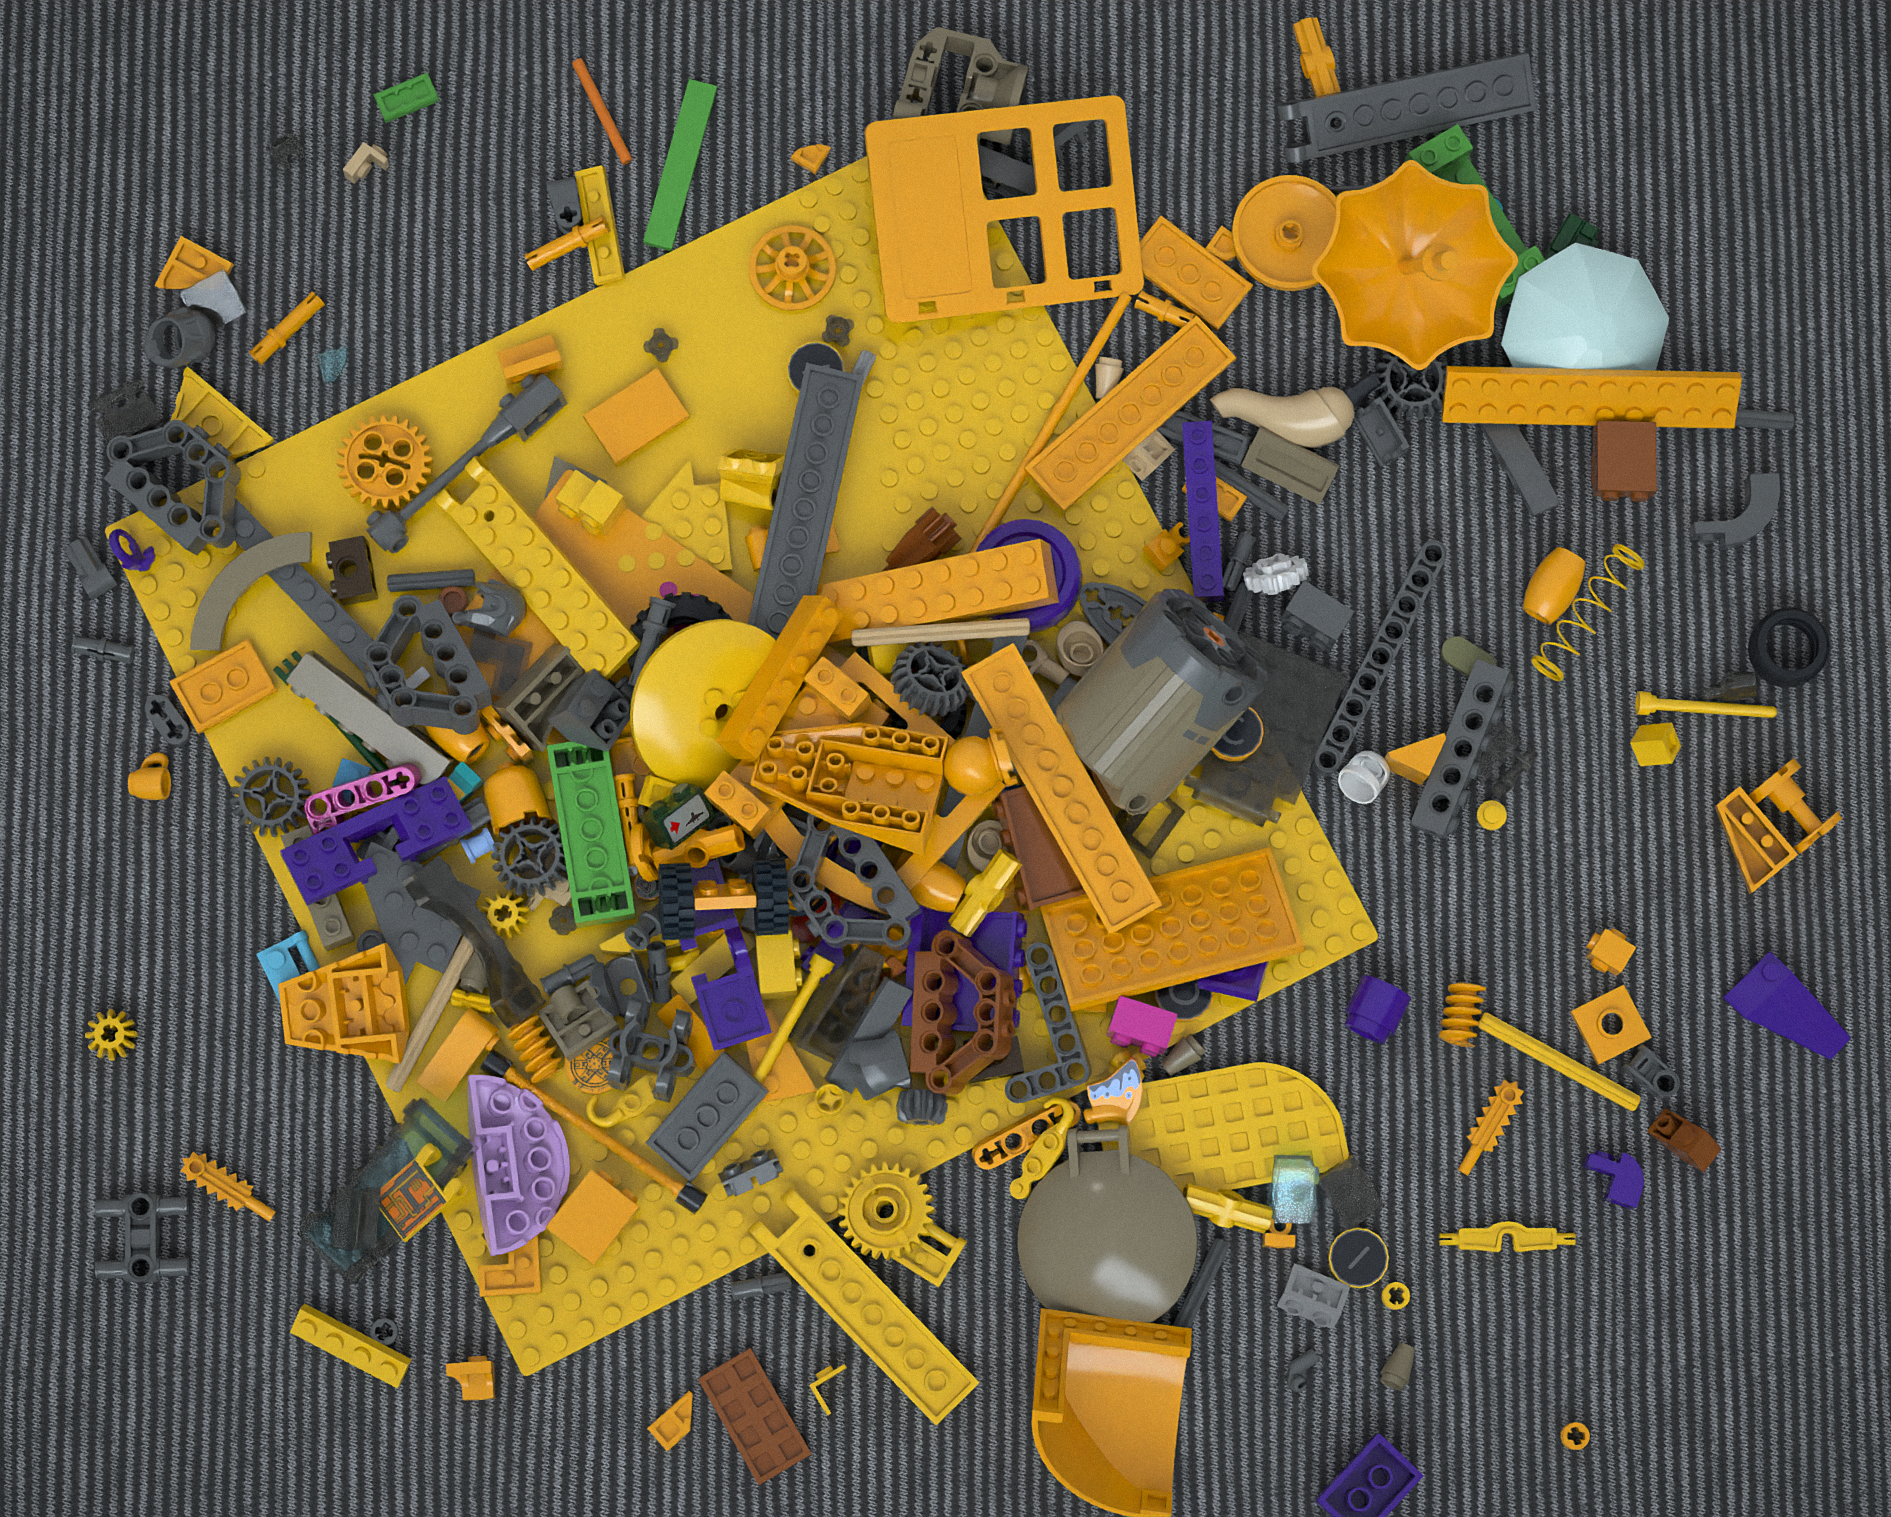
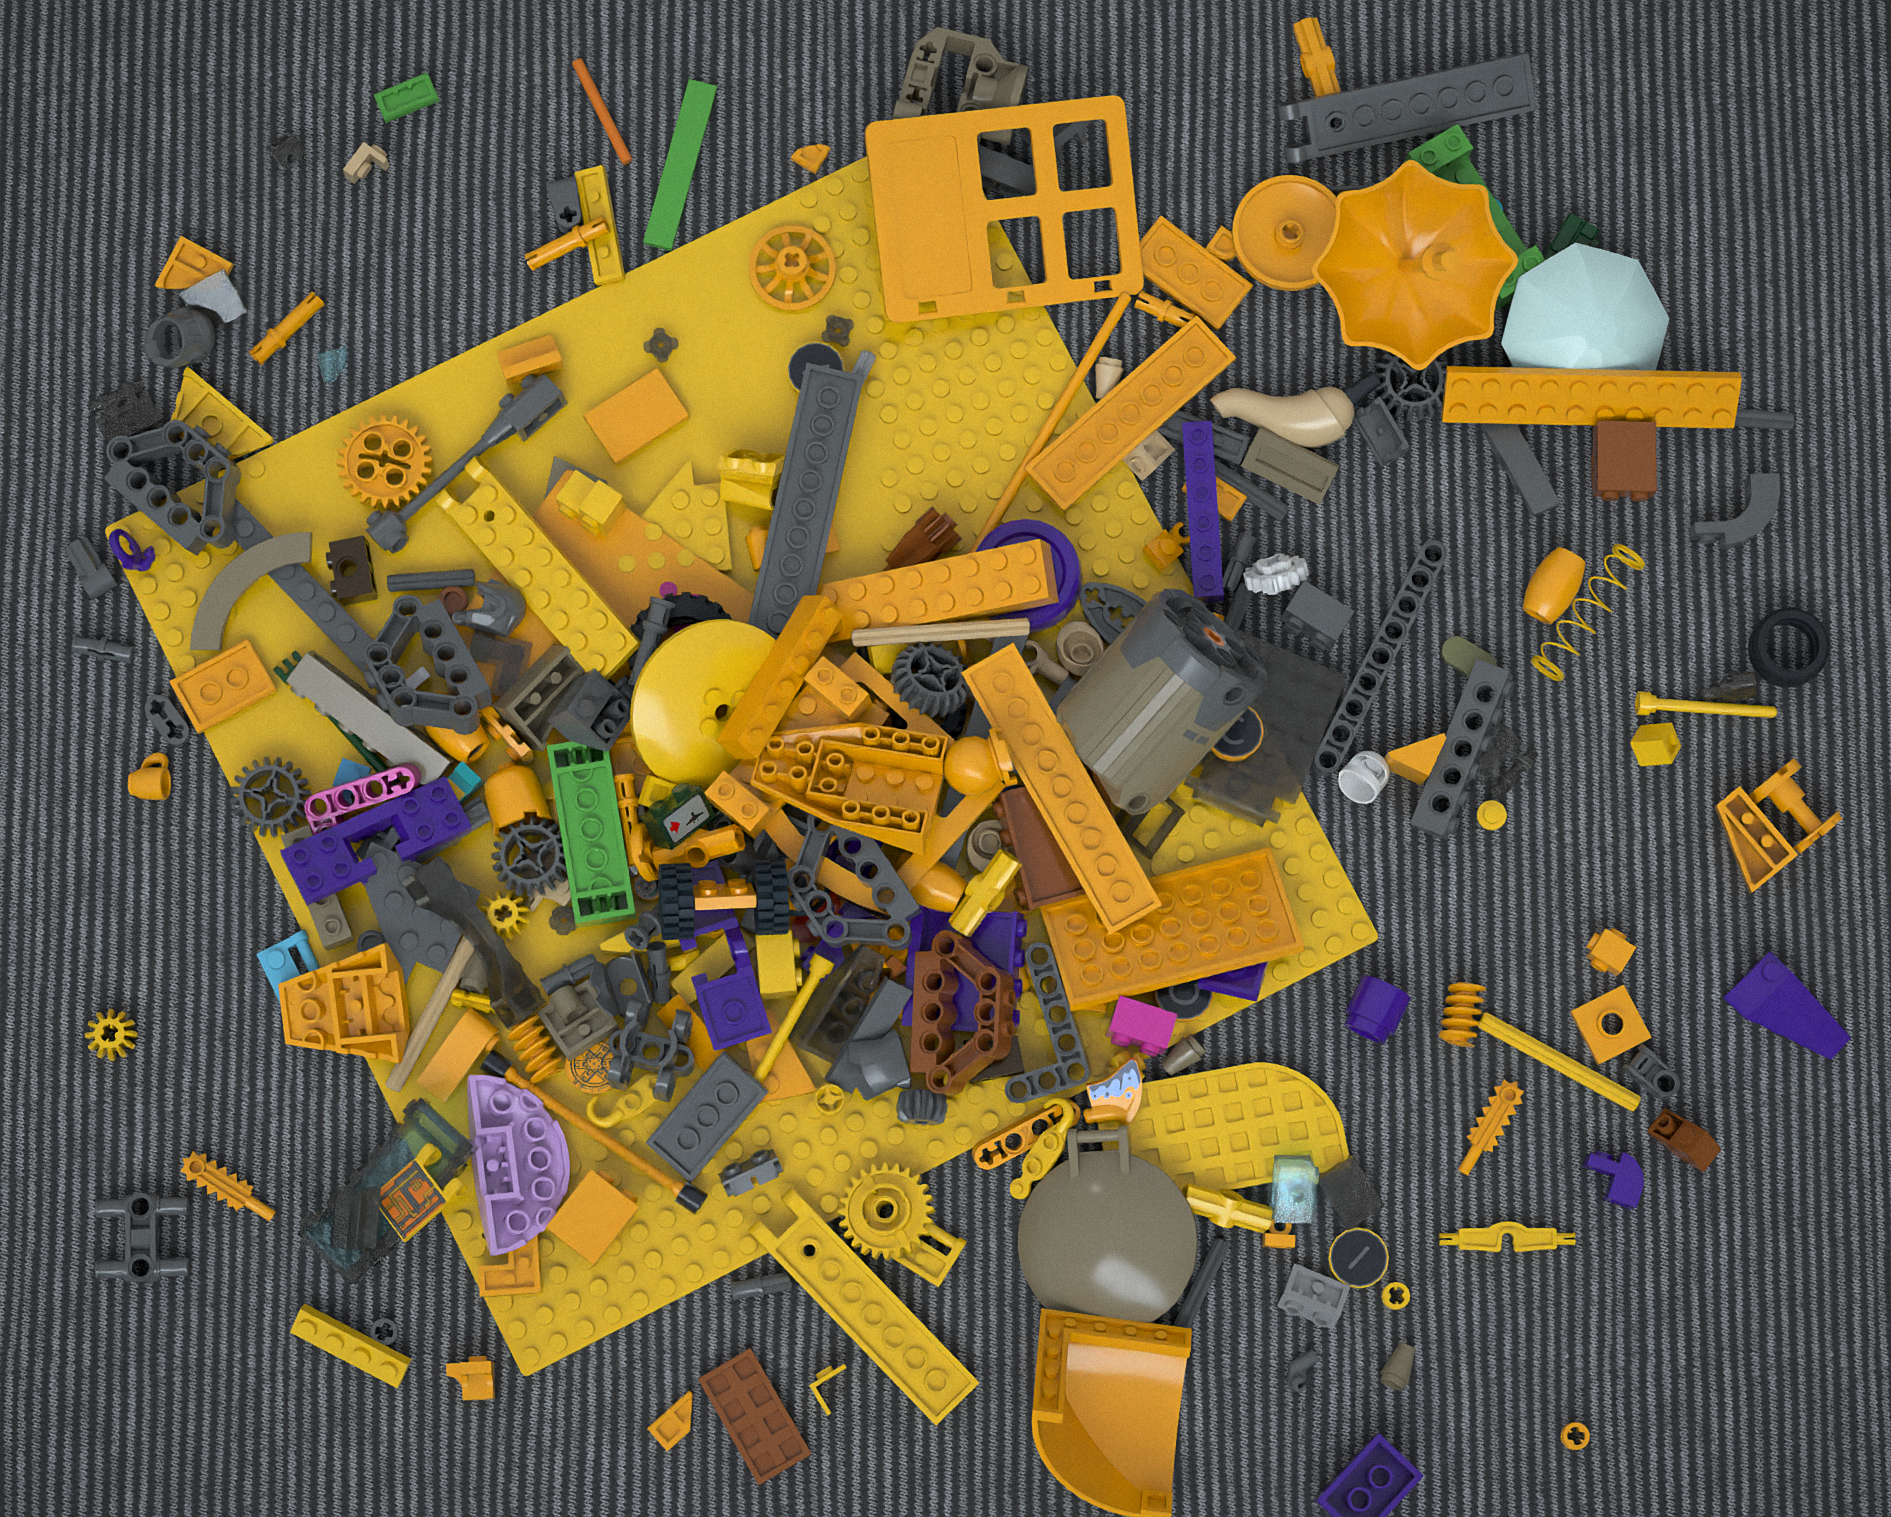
light blue bush [459,827,499,864] -> none

